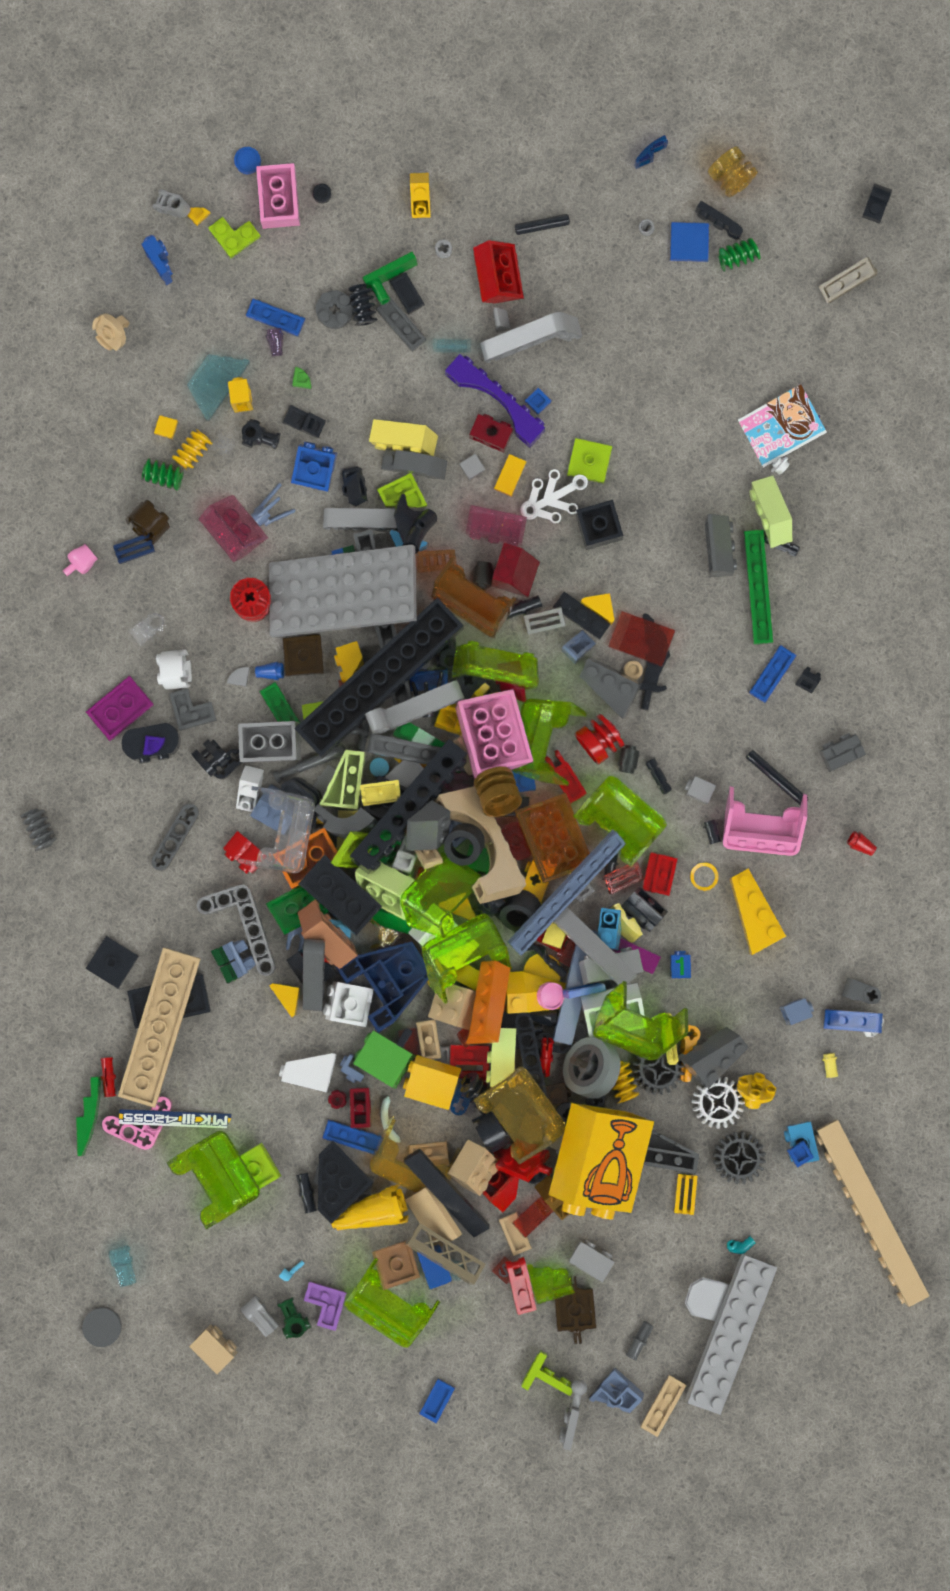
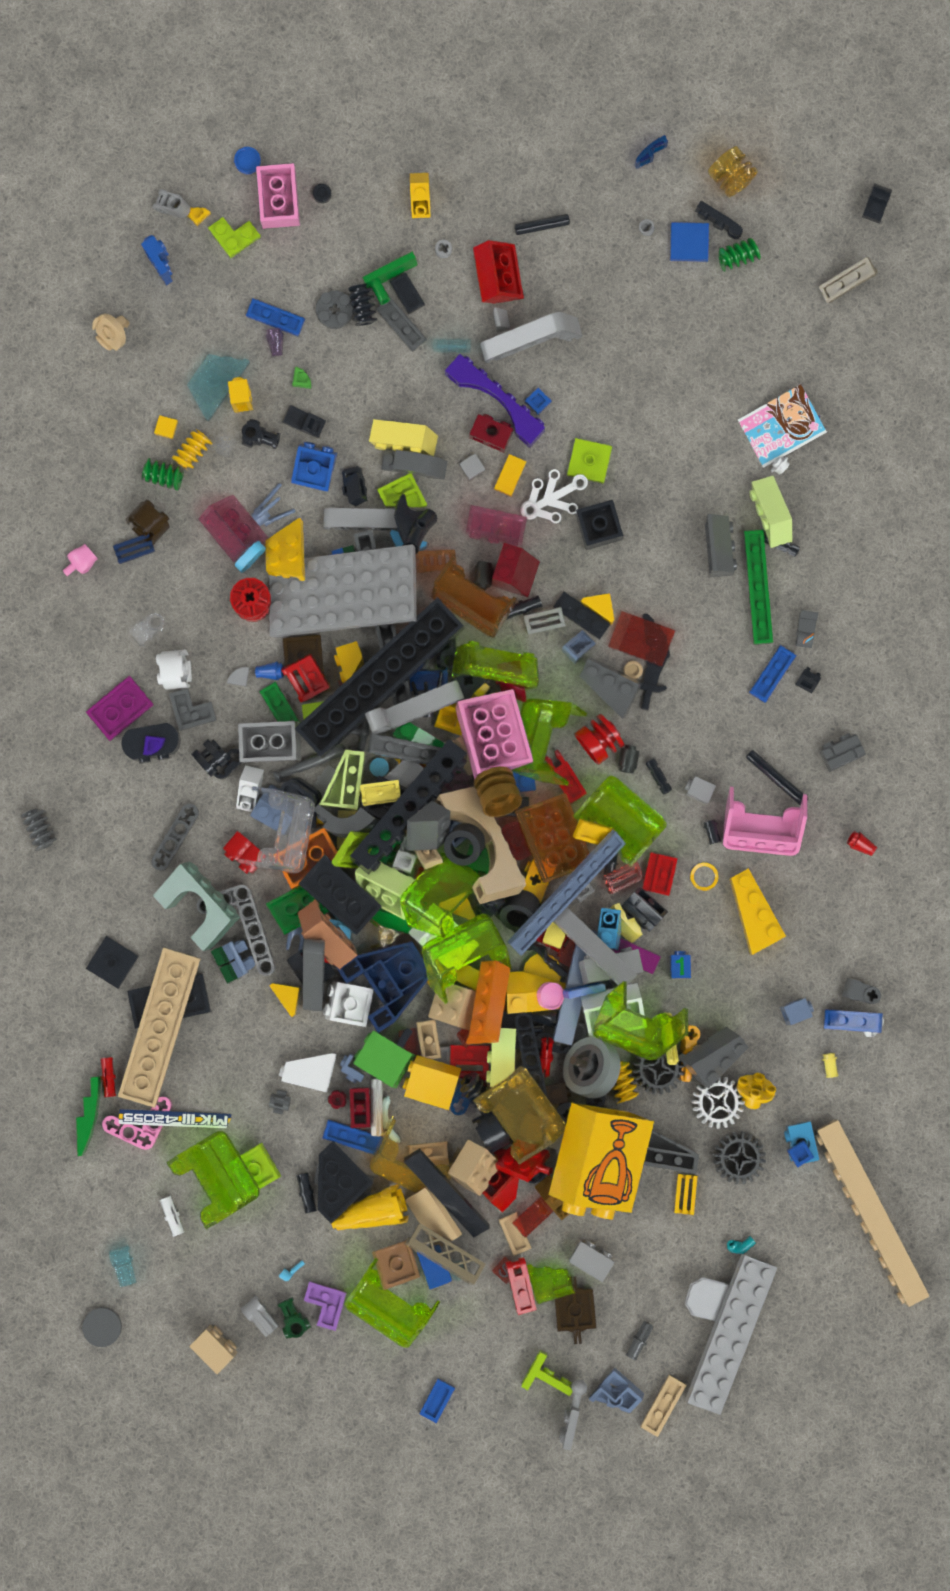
none -> arch [153,862,240,951]
none -> white pin [159,1196,185,1237]
none -> medium azure beam [235,541,266,573]
none -> yellow wing [265,518,305,581]
none -> dark grey gear [269,1090,291,1114]
none -> red plate [281,654,330,703]
none -> white axle [371,1078,383,1136]
none -> yellow tile [573,819,615,845]
none -> dark grey leg [796,610,819,648]

